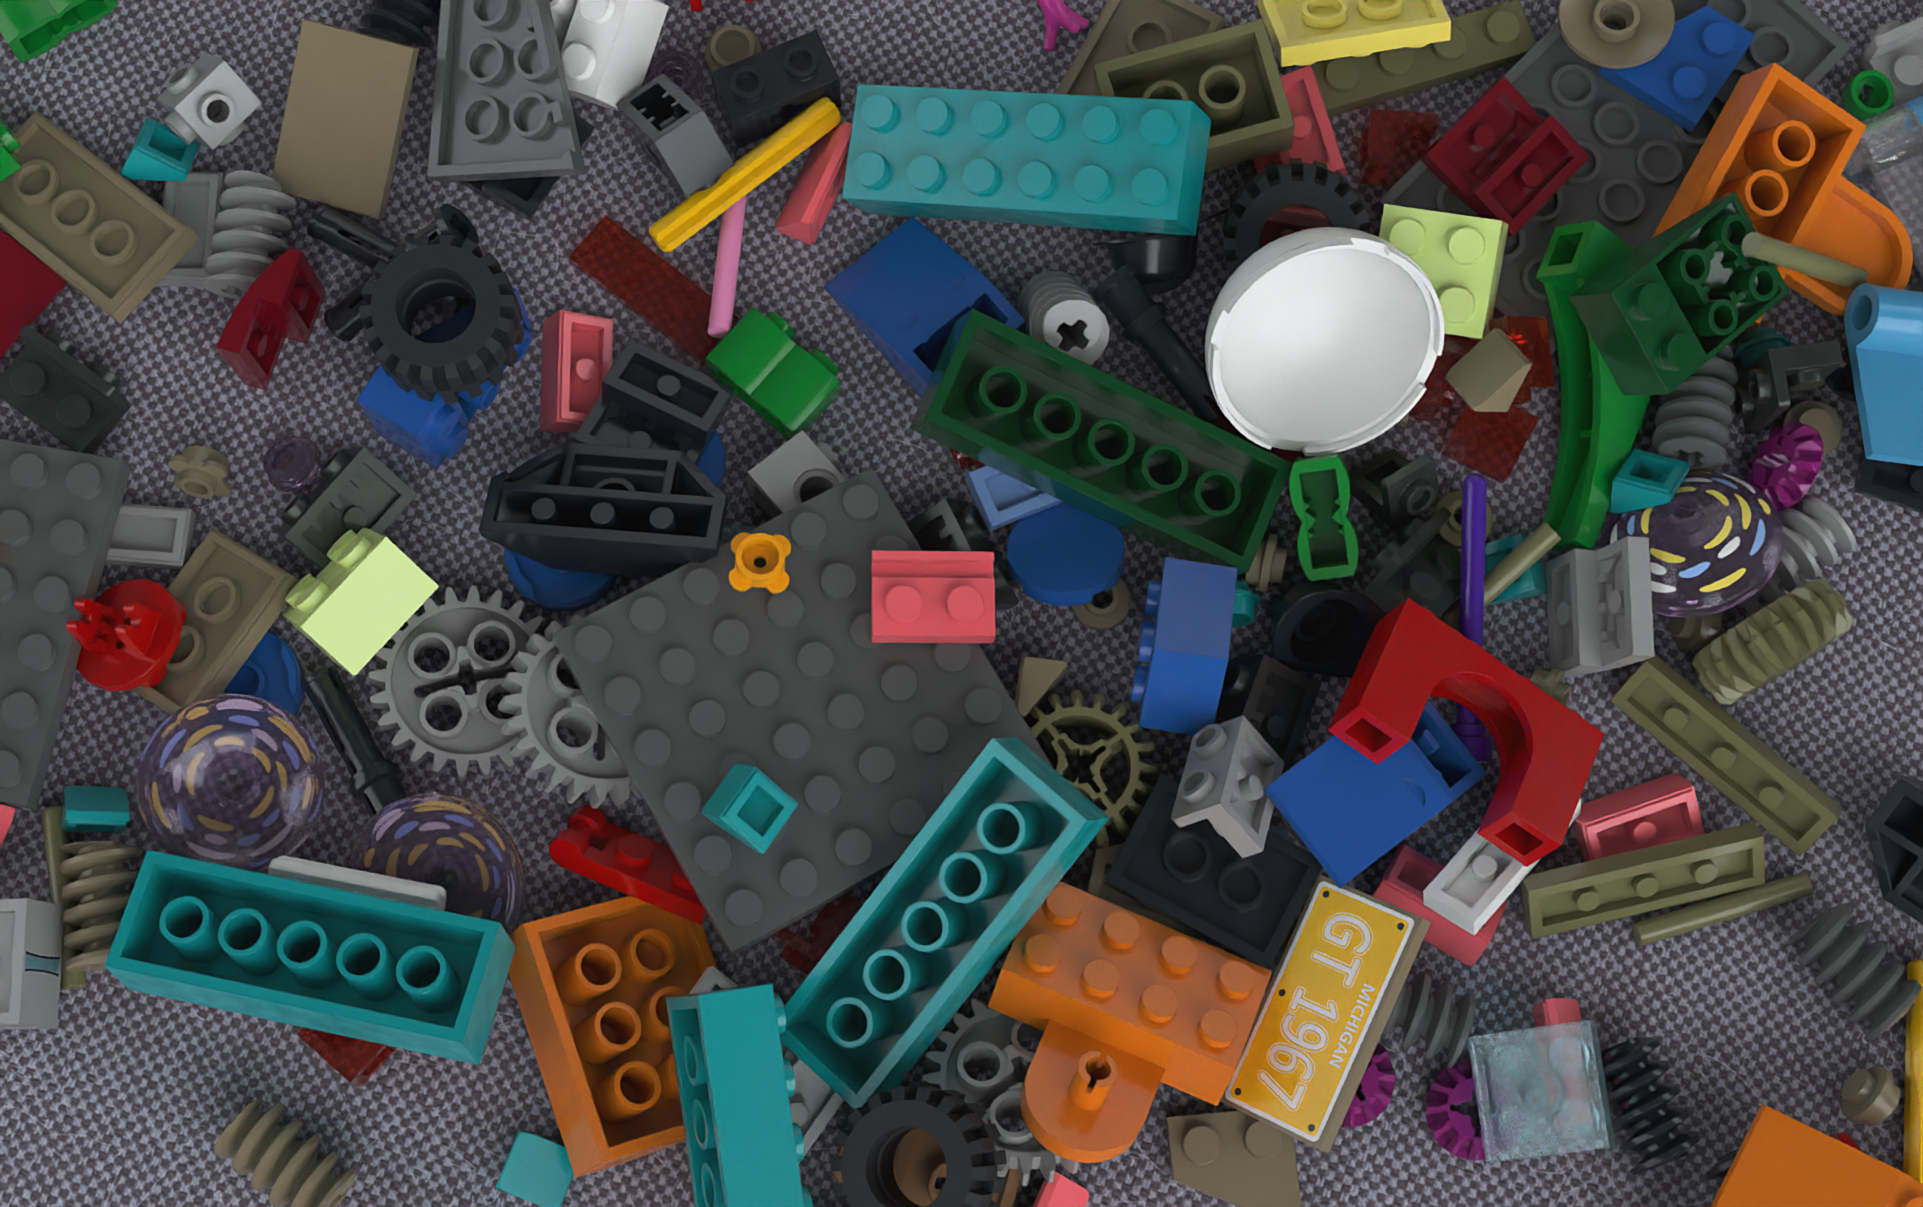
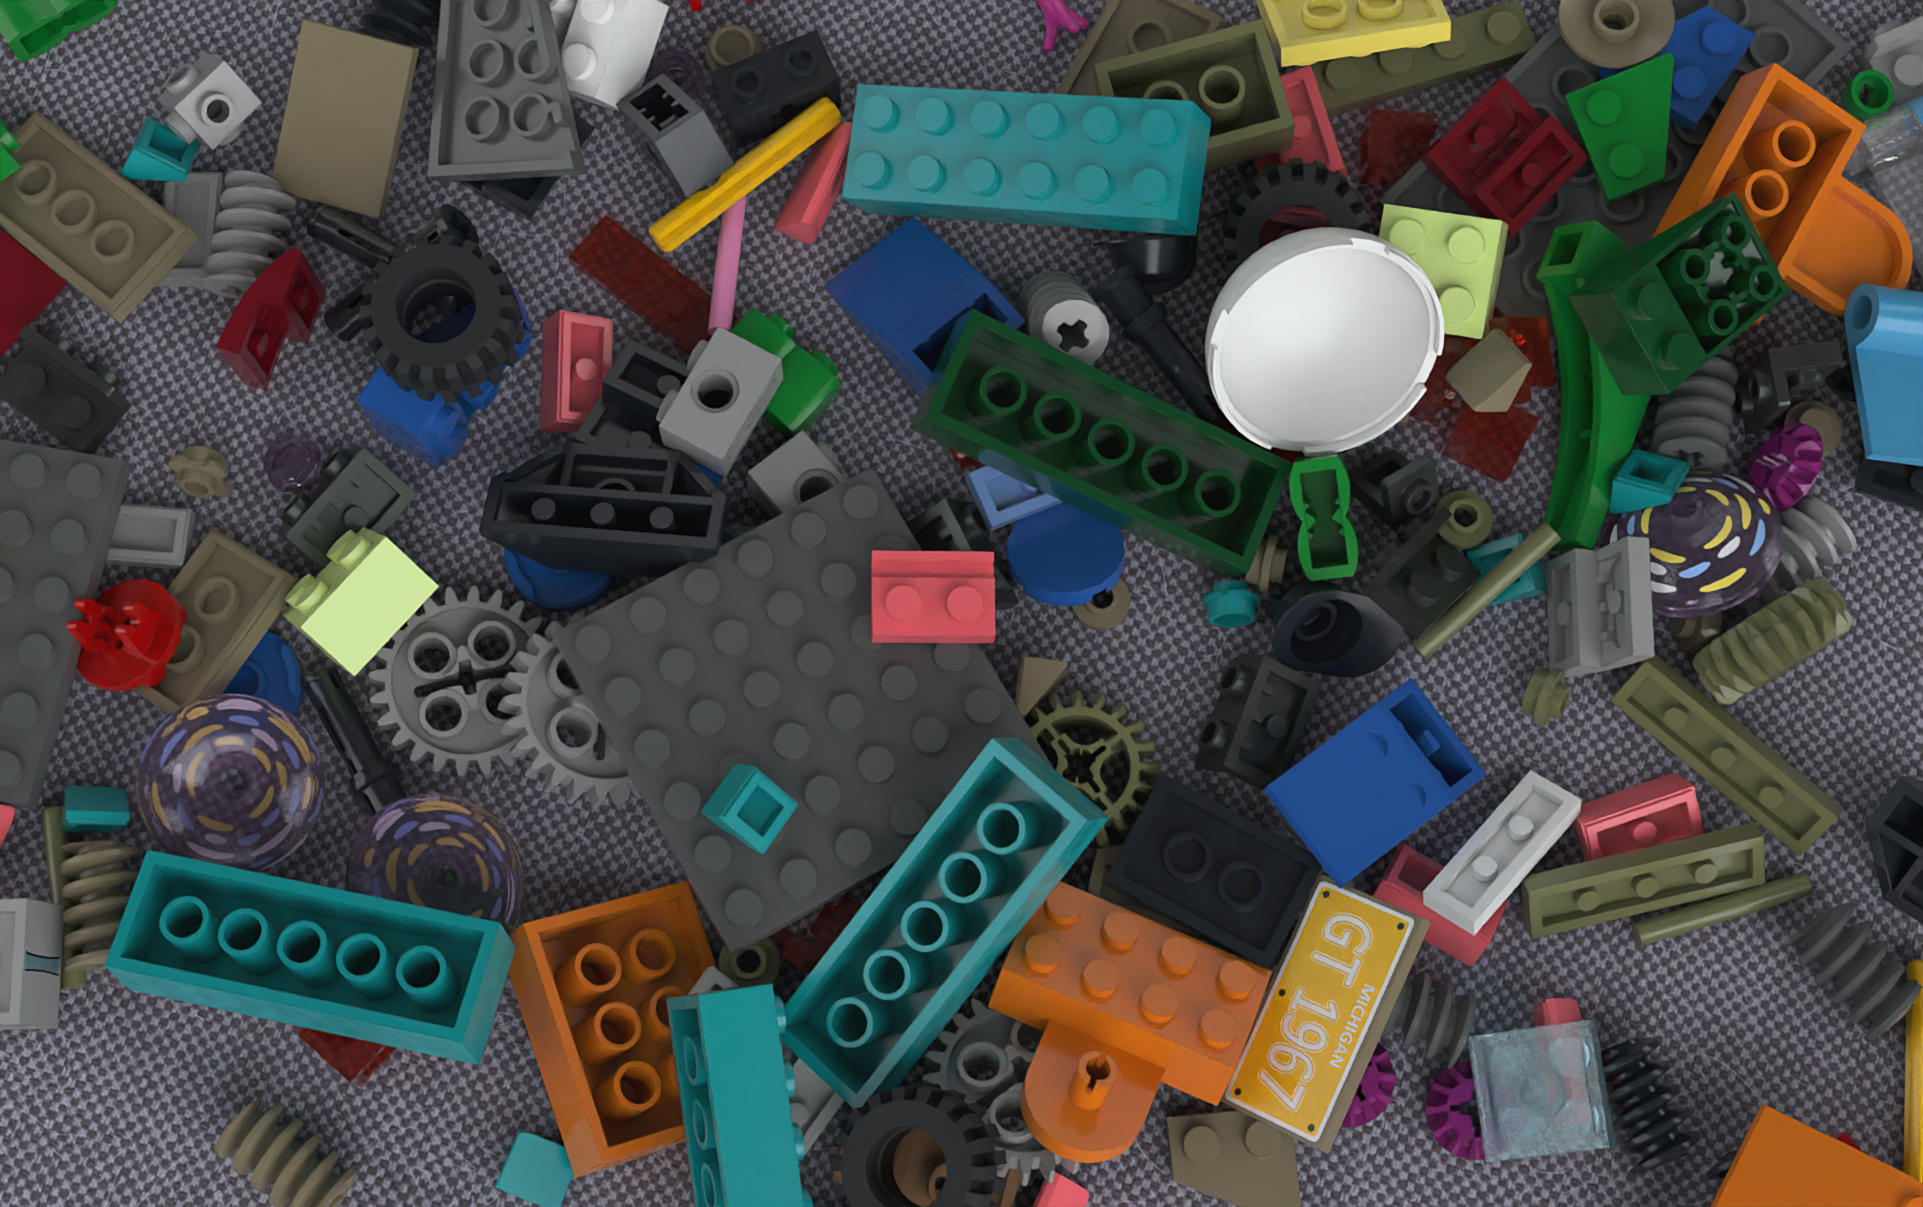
white axle [268,855,447,911] -> none
red plate [549,804,708,925] -> none
light orange plate [729,532,791,594] -> none
blue brick [1130,557,1238,735] -> none
light grey bracket [1171,715,1285,858] -> none
red arch [1327,597,1605,867] -> none
dark purple piece [1450,473,1492,762] -> none
teal plate [1734,328,1791,372] -> none
olive bar [1742,232,1868,290] -> none
dark tan plate [1841,1066,1900,1126] -> none
none -> light grey brick [656,326,784,477]
none -> olive plate [719,938,781,986]
none -> green wing [1564,52,1674,205]

